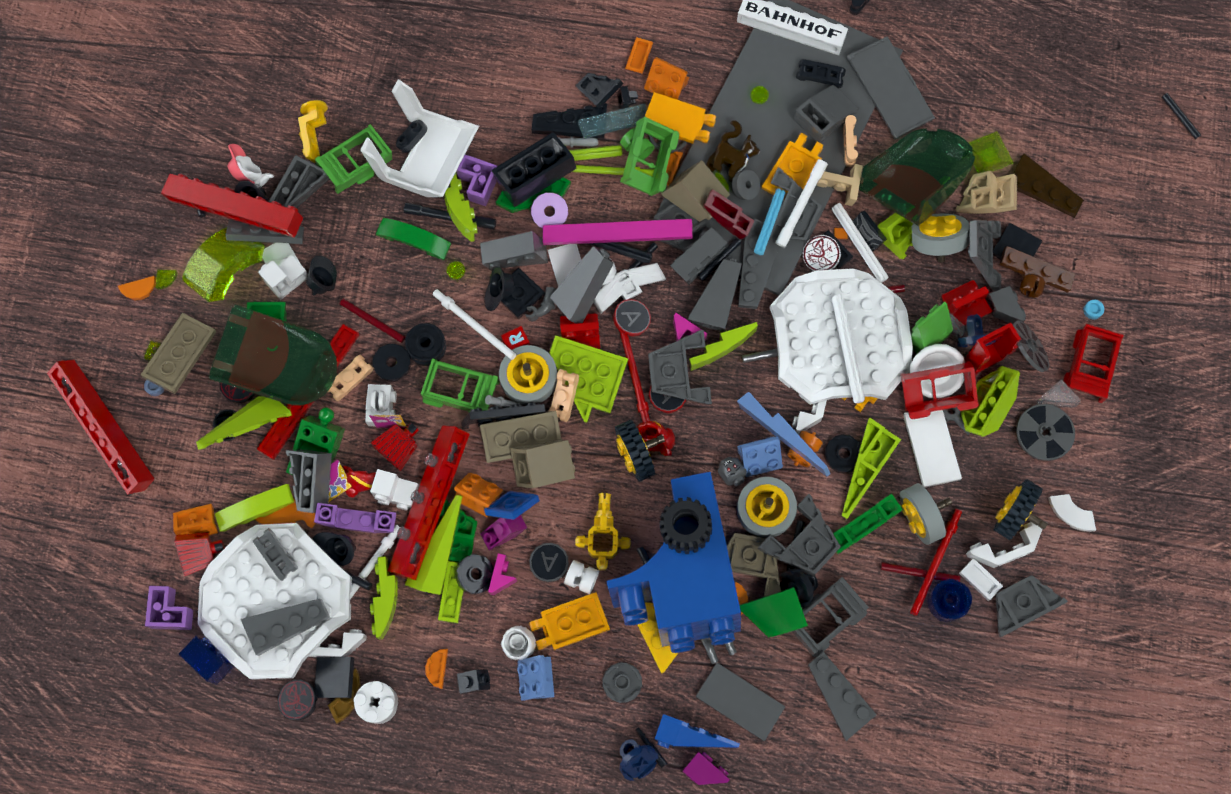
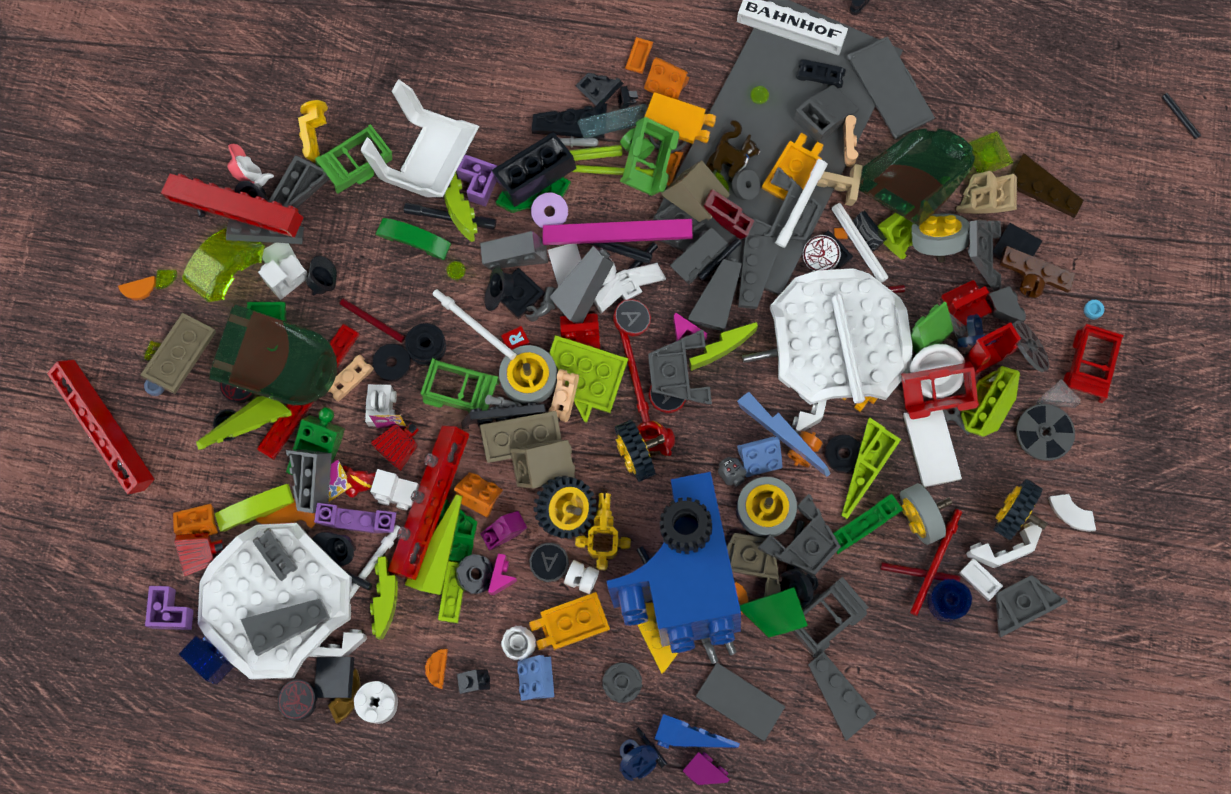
black plate [396,120,427,153] -> none
blue tile [484,491,540,520] -> none
medium azure axle [754,188,785,255] -> none
none -> wheel [533,476,597,539]

